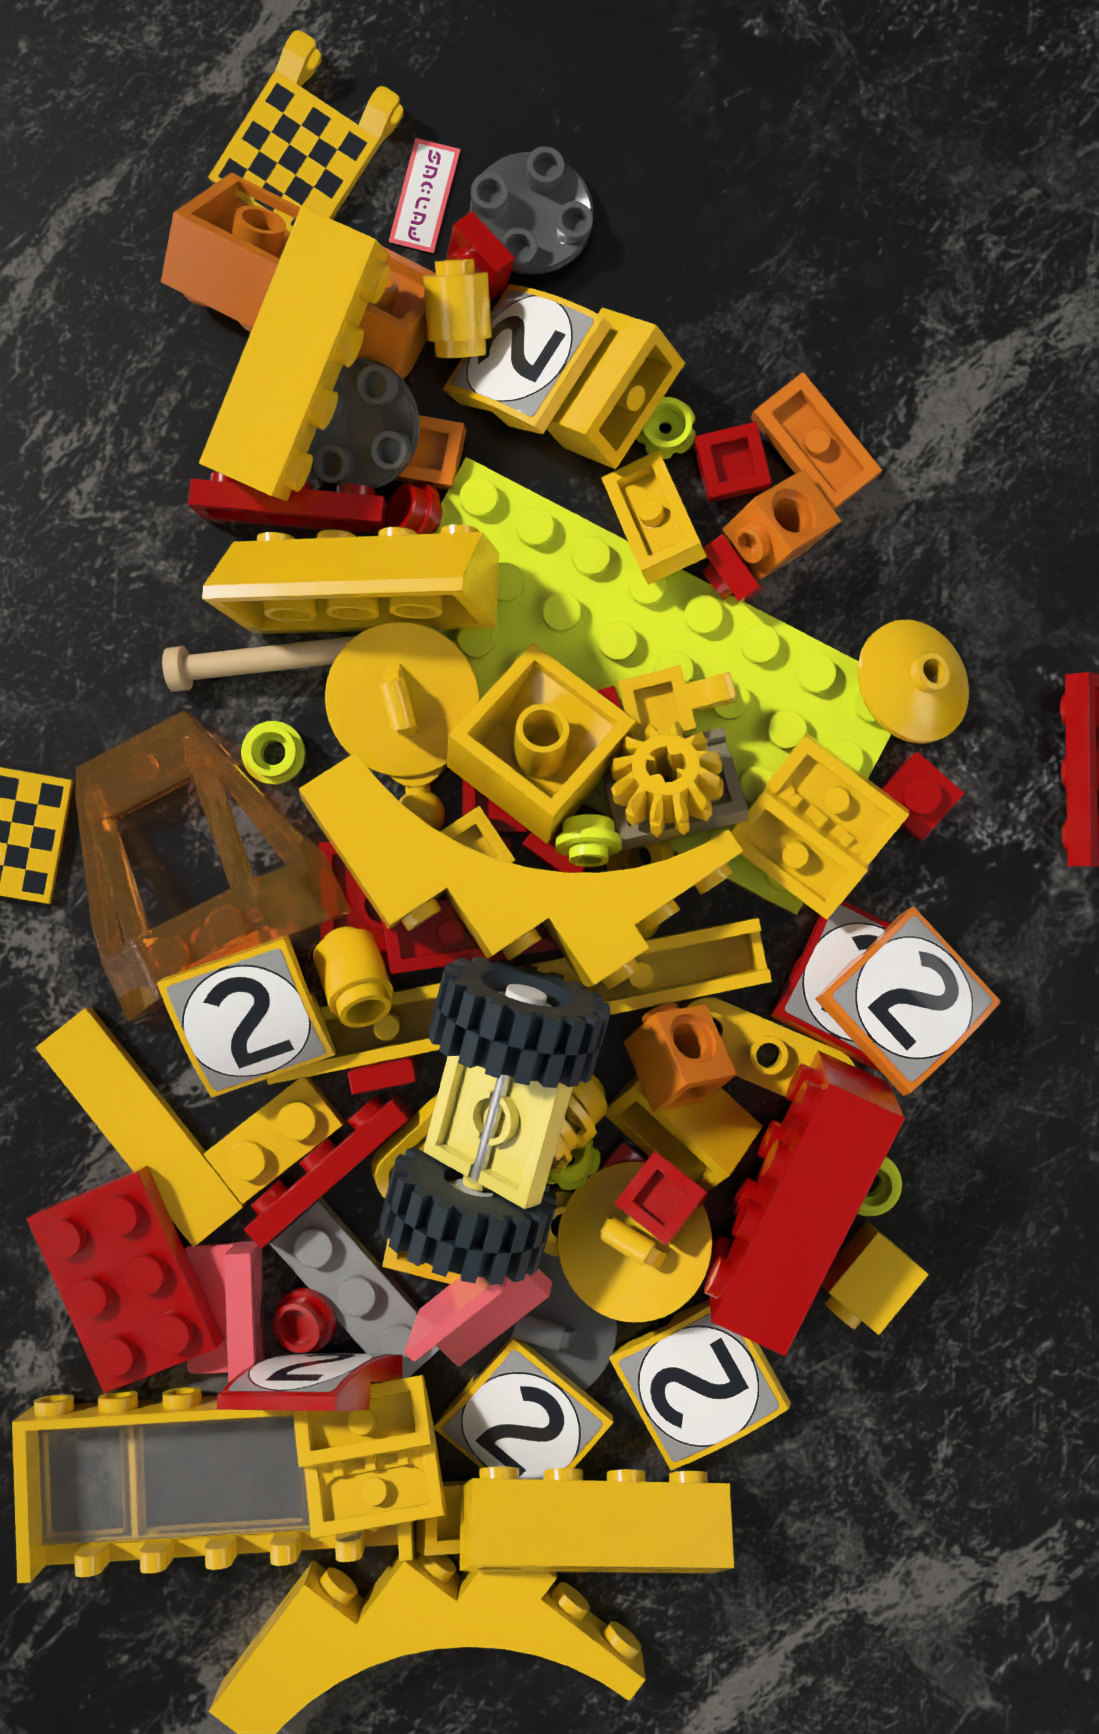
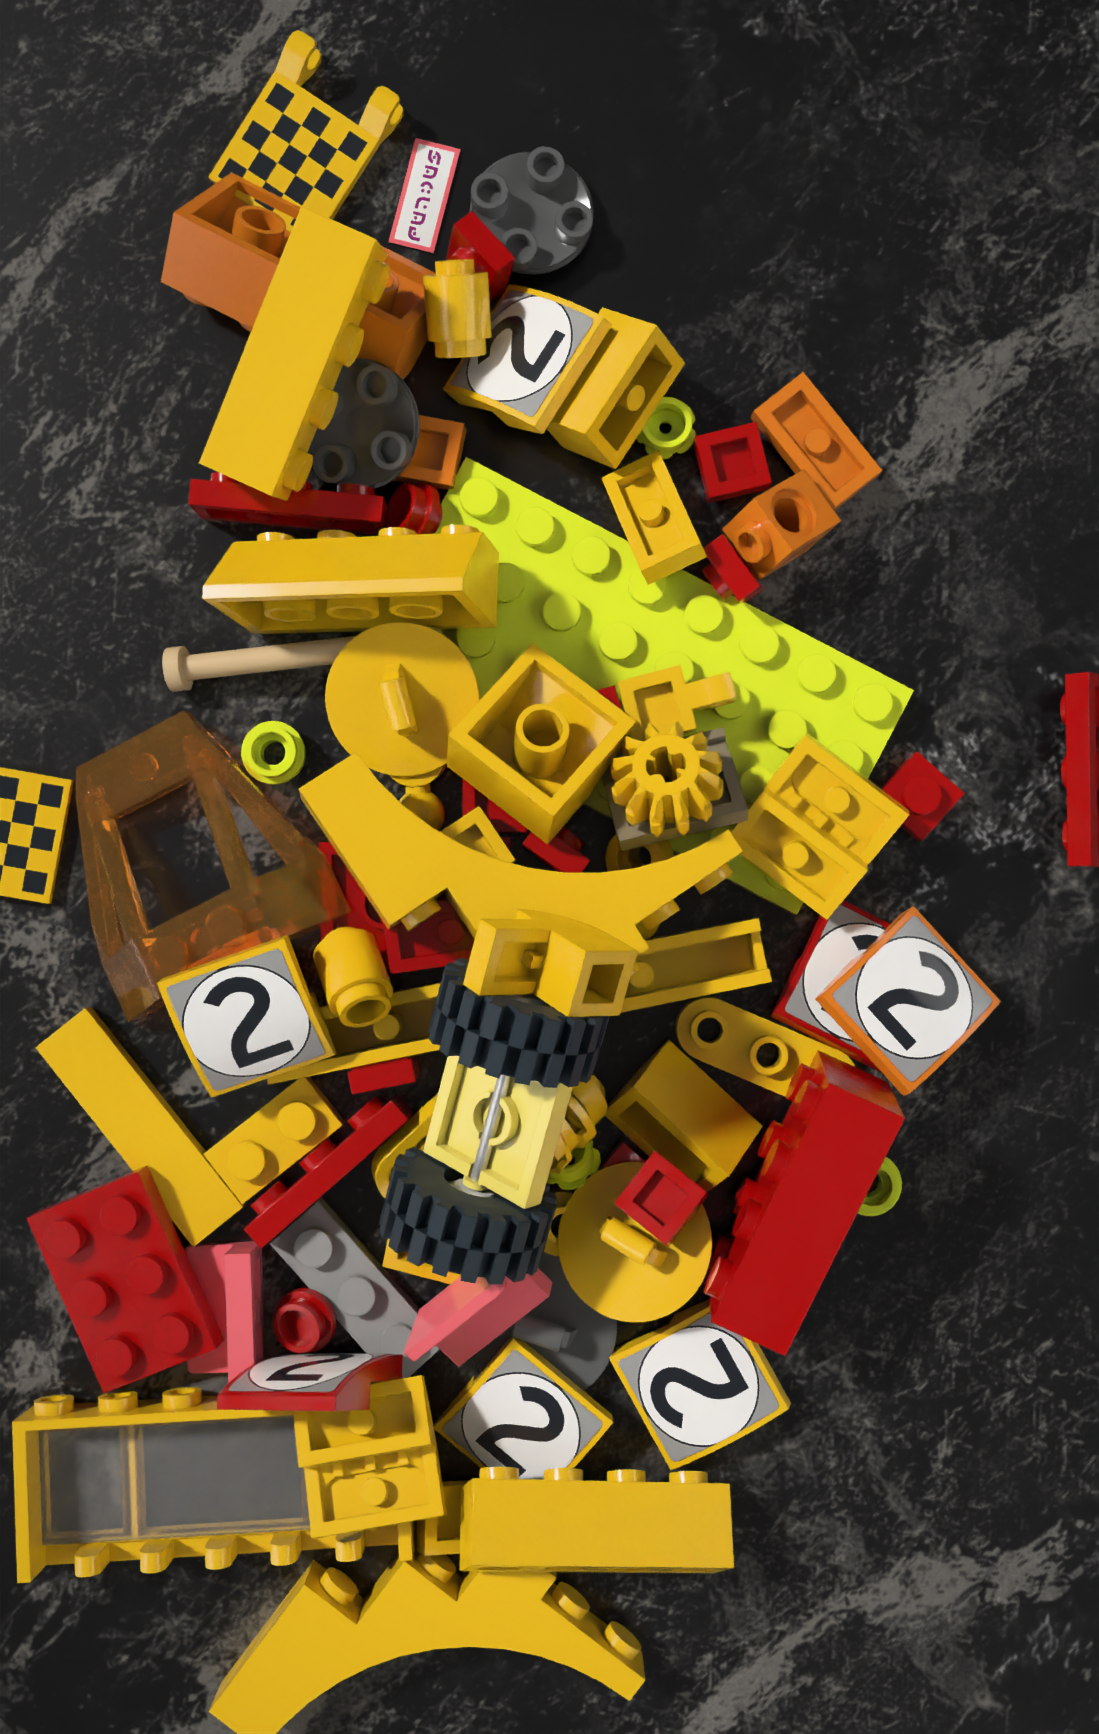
neon yellow plate [556,814,622,867] -> none
orange brick [623,1003,737,1113] -> none
yellow brick [822,1221,929,1335] -> none
yellow dish [858,620,969,744] -> none
none -> yellow brick [463,909,638,1017]

